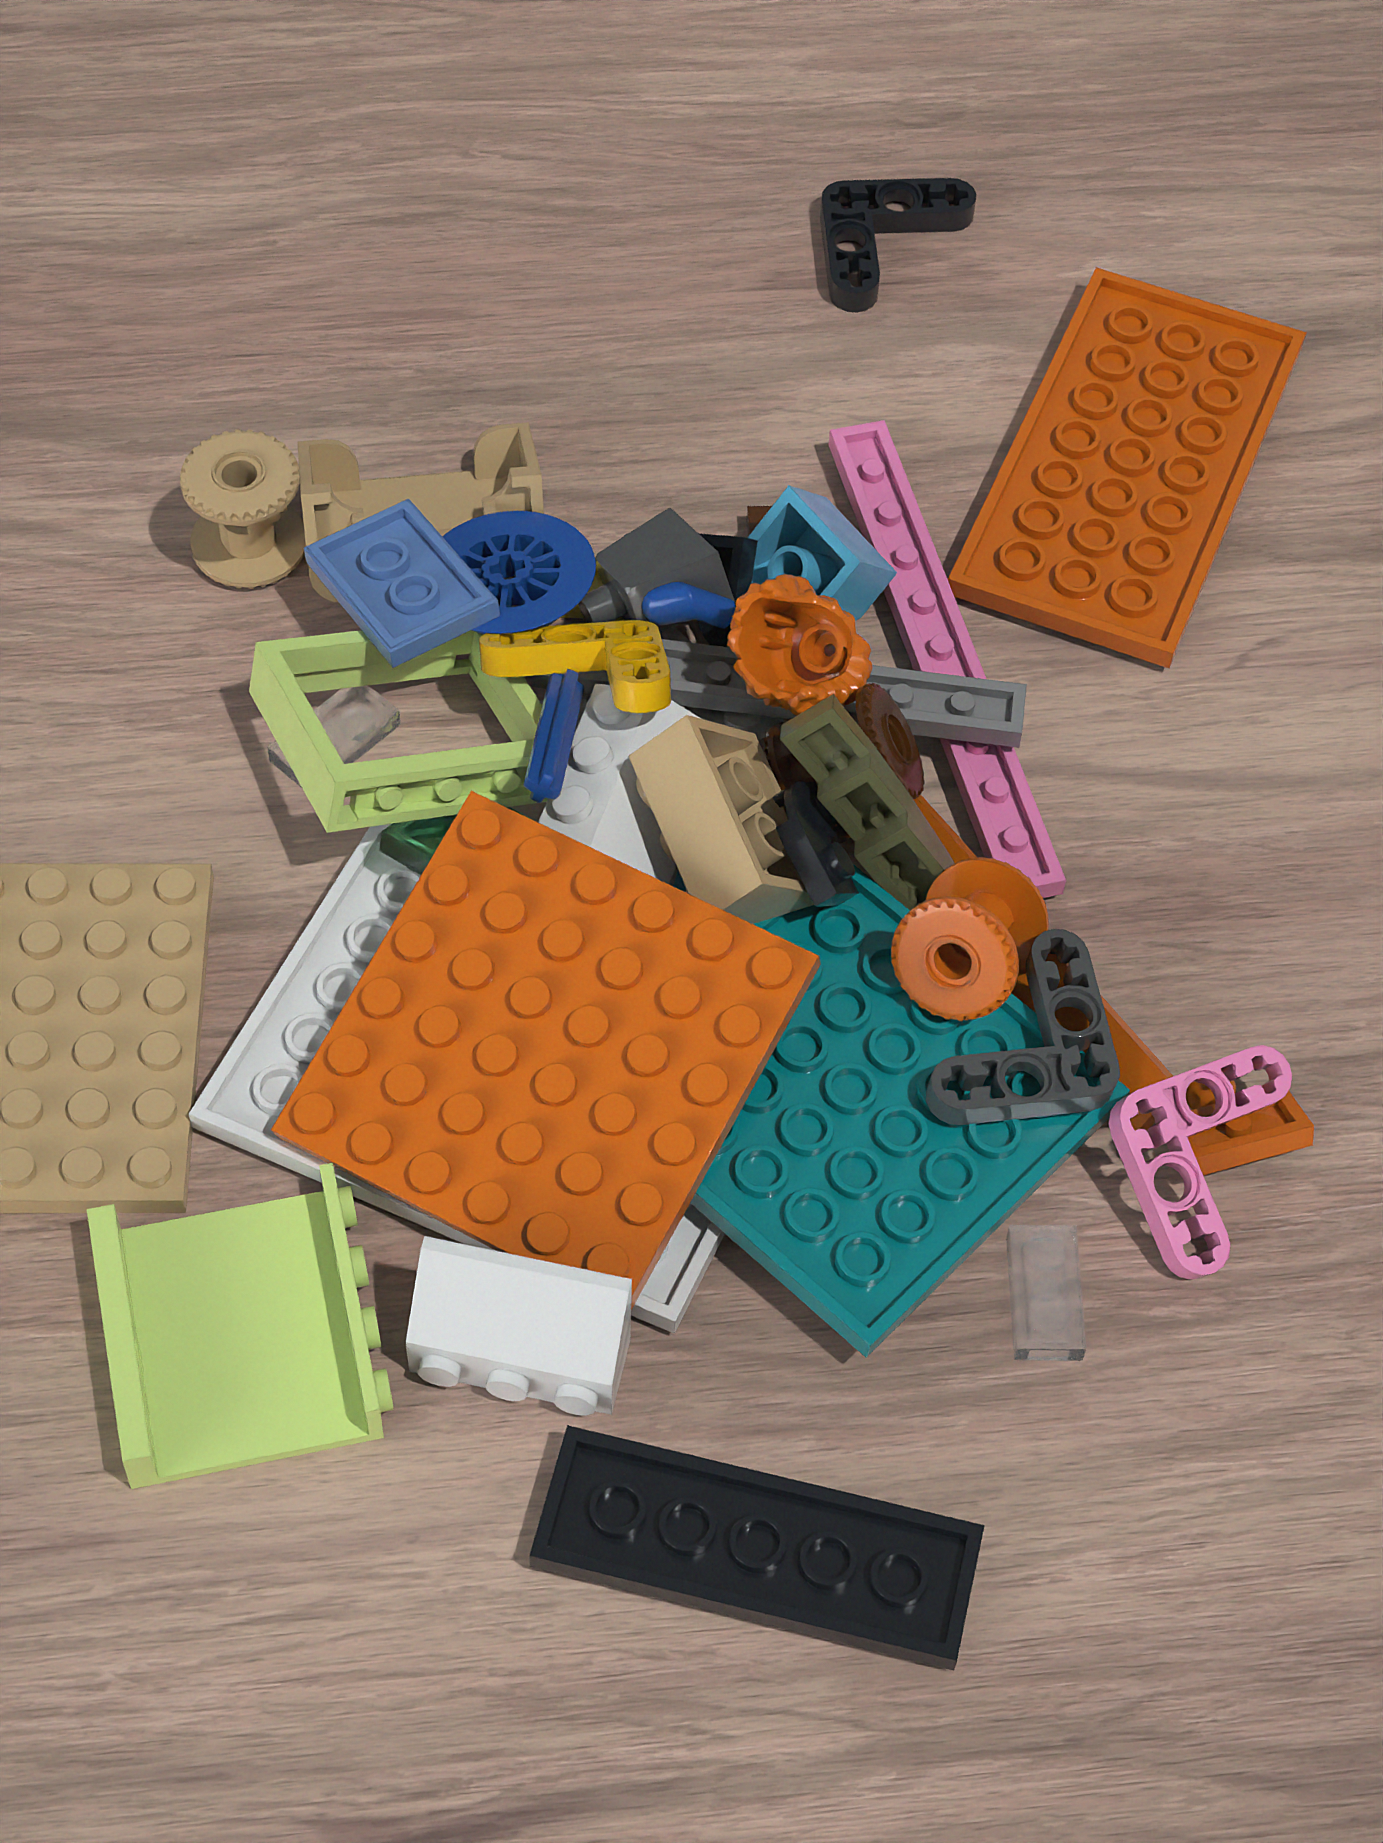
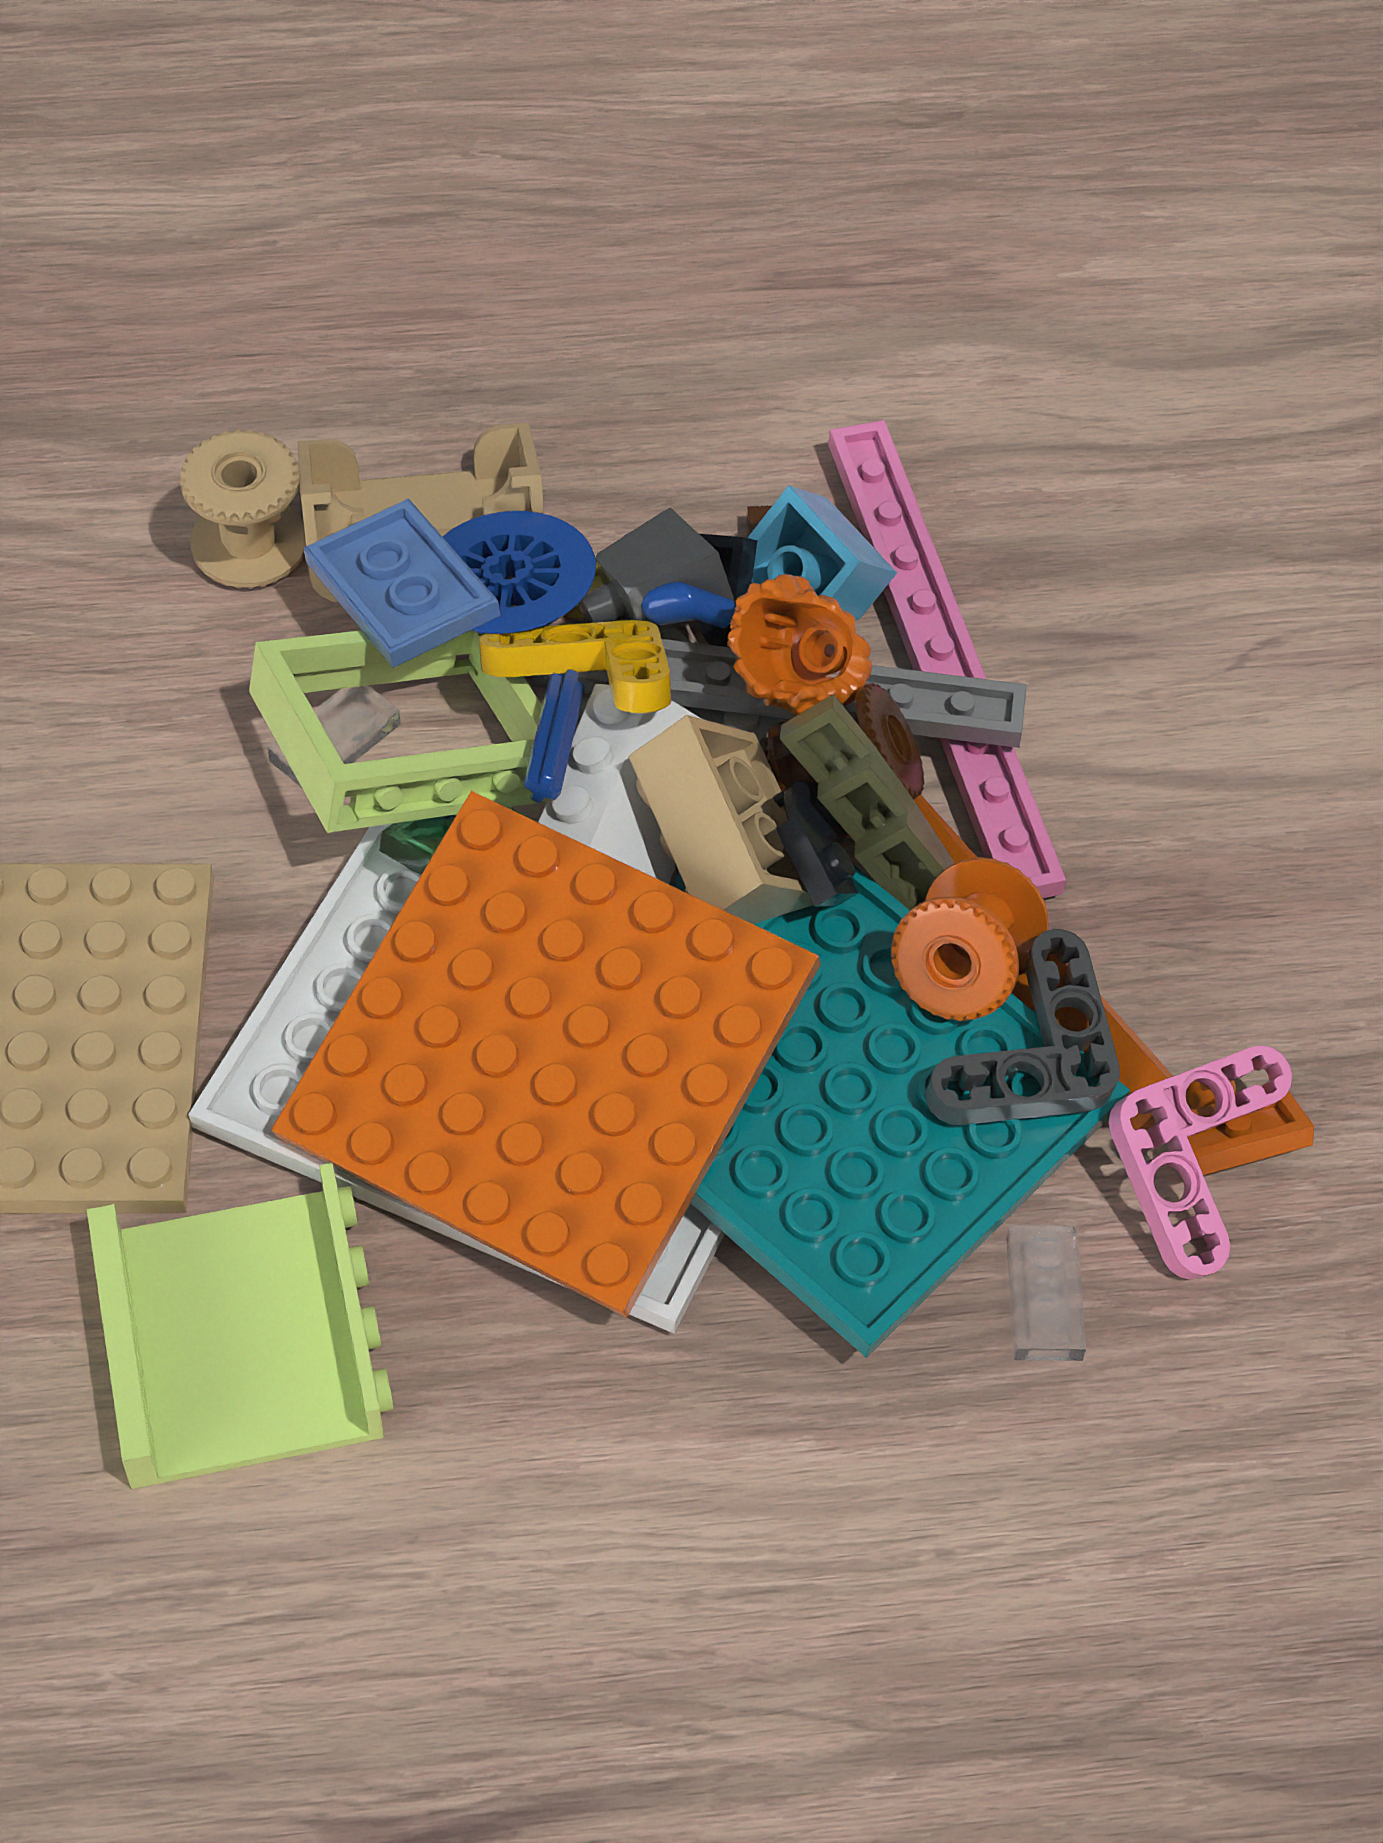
white slope [406,1236,632,1416] -> none
black plate [529,1425,985,1671] -> none
black beam [820,178,977,313] -> none
orange plate [948,267,1307,669] -> none

